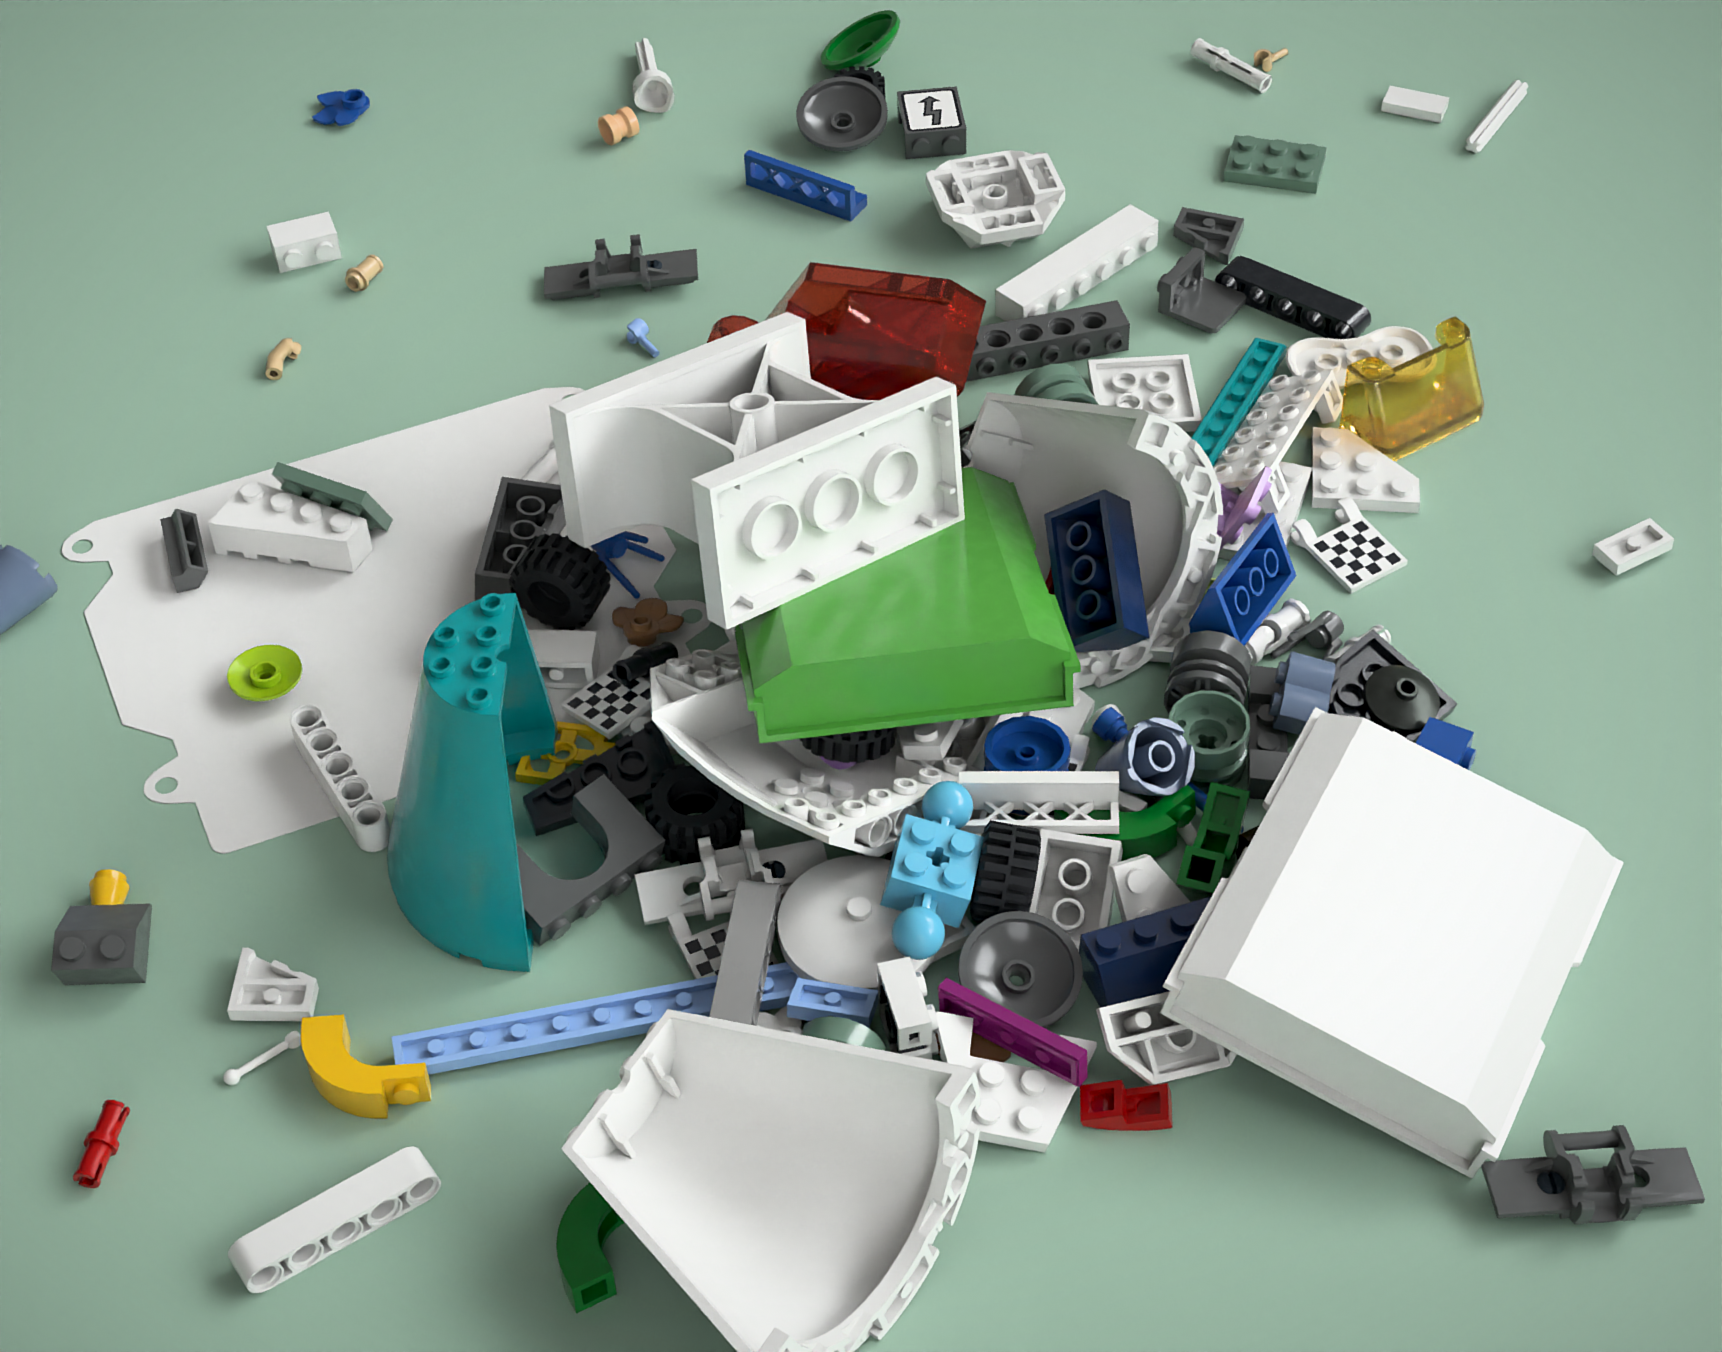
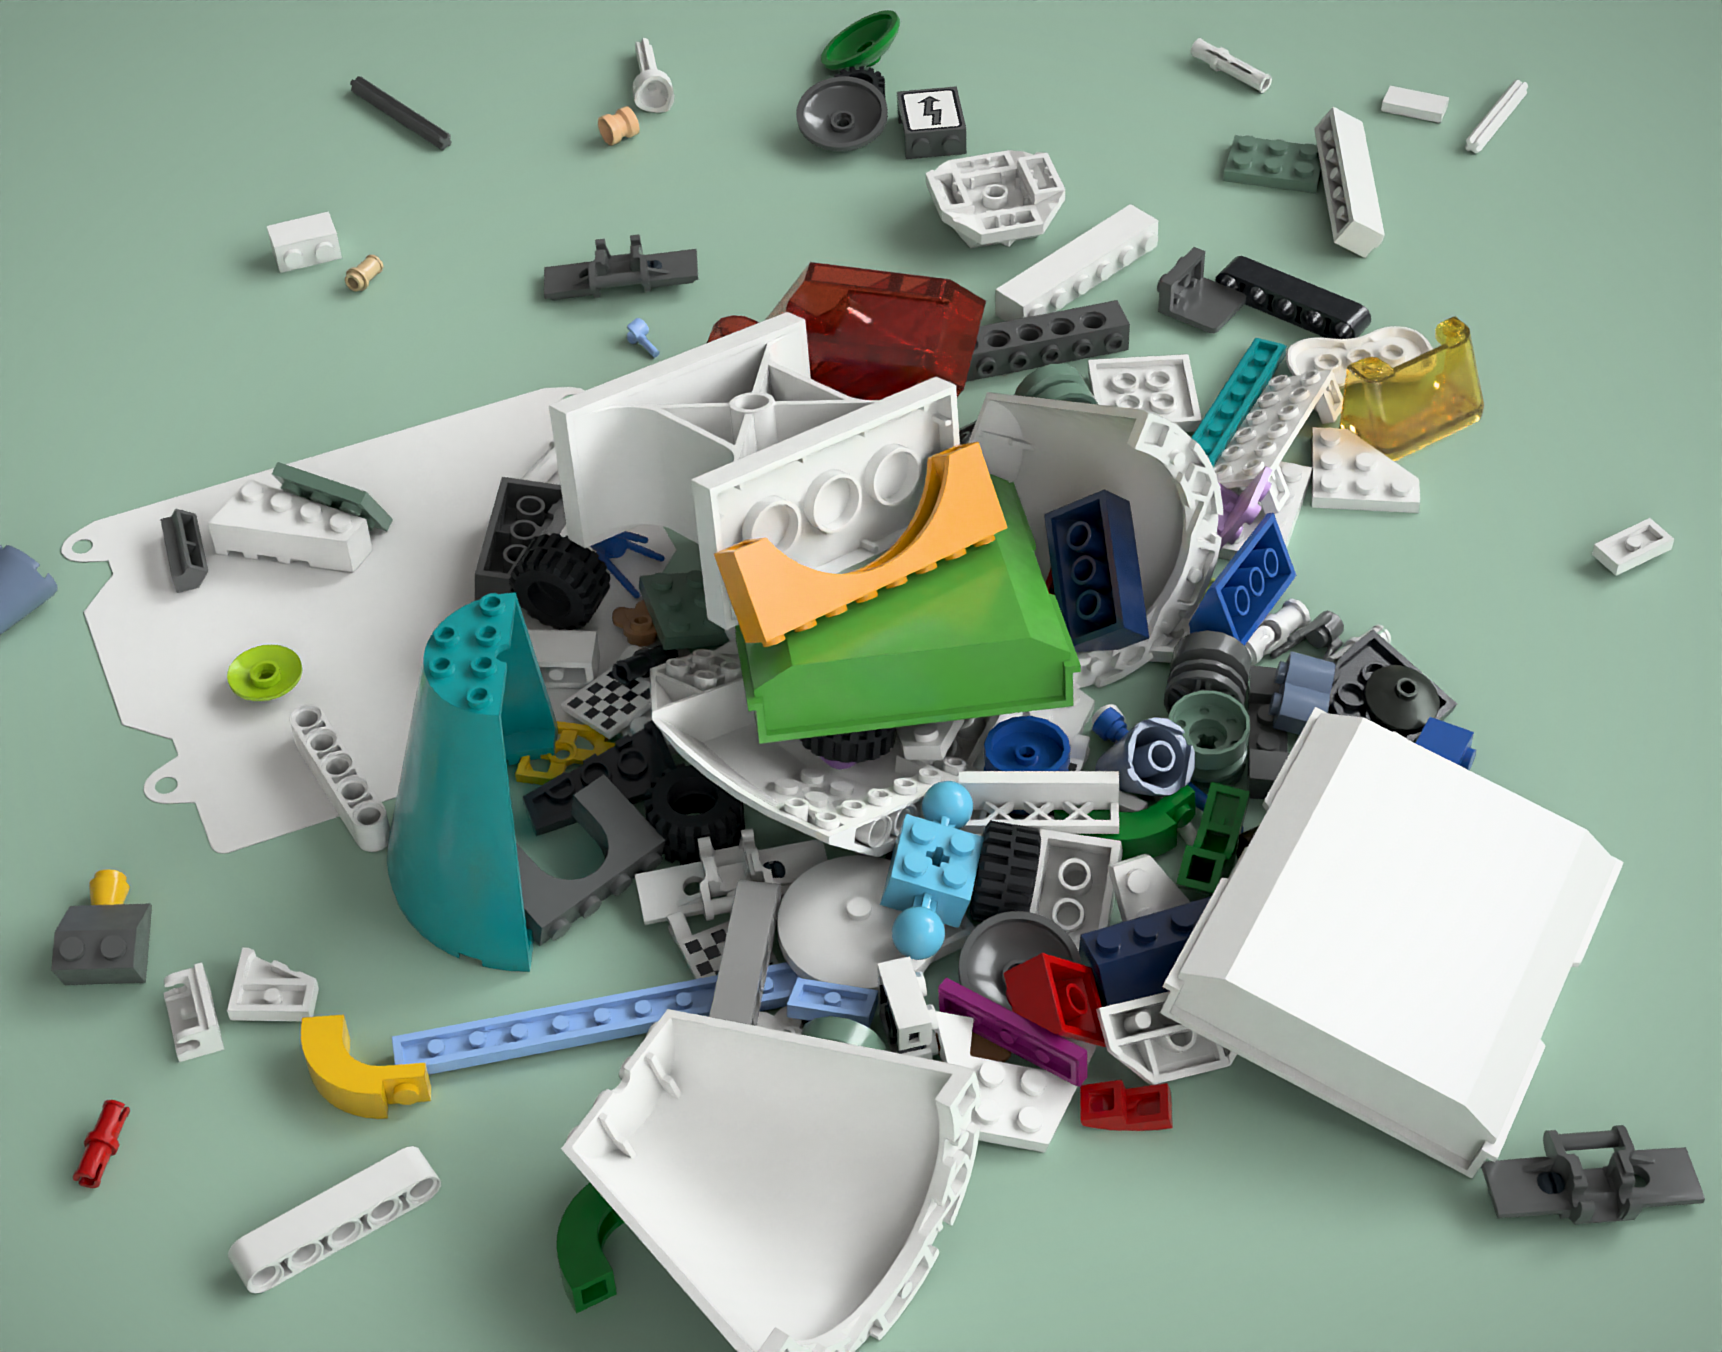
white hinge [223,1031,301,1085] -> none
tan arm [265,338,301,380] -> none
blue plate [312,89,370,126] -> none
blue fence [744,150,867,222] -> none
dark grey wing [1173,207,1244,265] -> none
tan hand [1254,48,1288,72] -> none
white flag [1290,497,1408,594] -> none
none -> white hinge [163,962,224,1062]
none -> dark grey axle [350,76,452,150]
none -> sand green plate [639,570,730,650]
none -> light orange arch [714,442,1008,647]
none -> red slope [1003,953,1106,1047]
none -> white brick [1314,107,1385,258]

